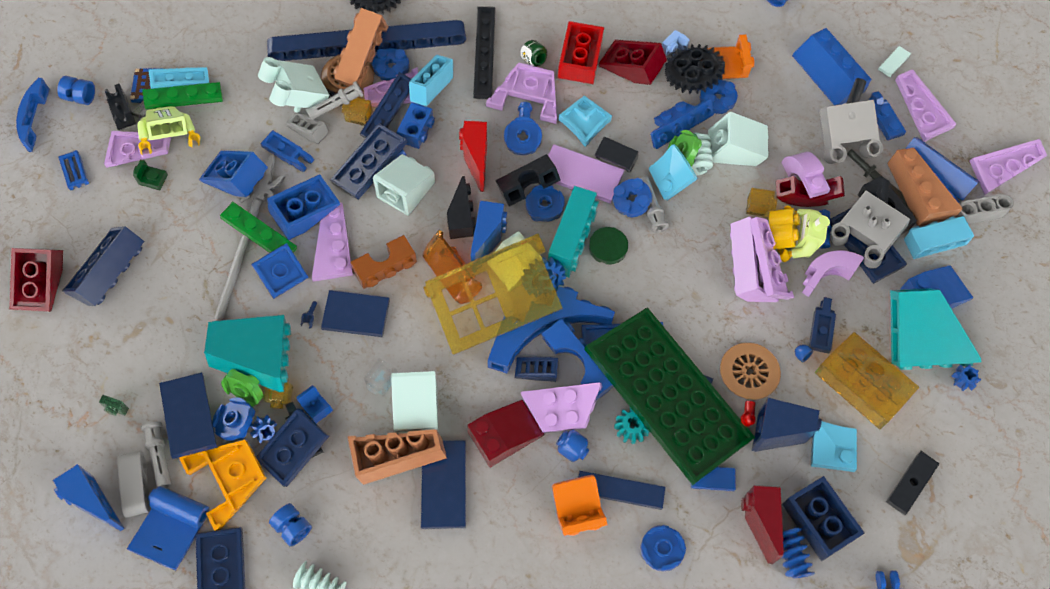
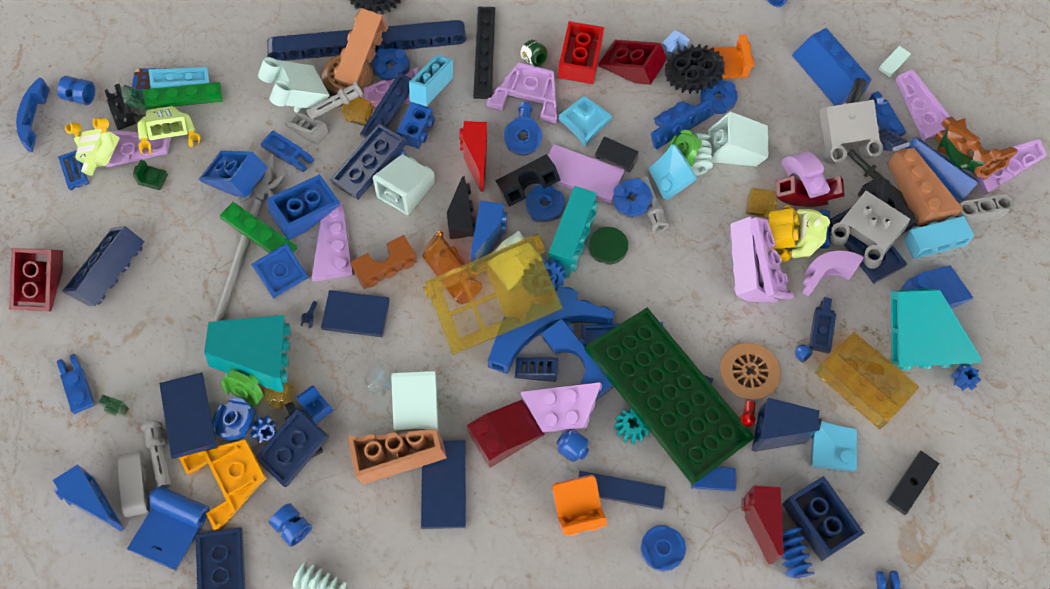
none -> blue hinge [57,354,95,414]
none -> yellowish green torso [65,118,120,175]
none -> clear green plate [121,85,145,109]
none -> dark blue slope [871,129,910,152]
none -> dark orange hips [935,116,1018,180]

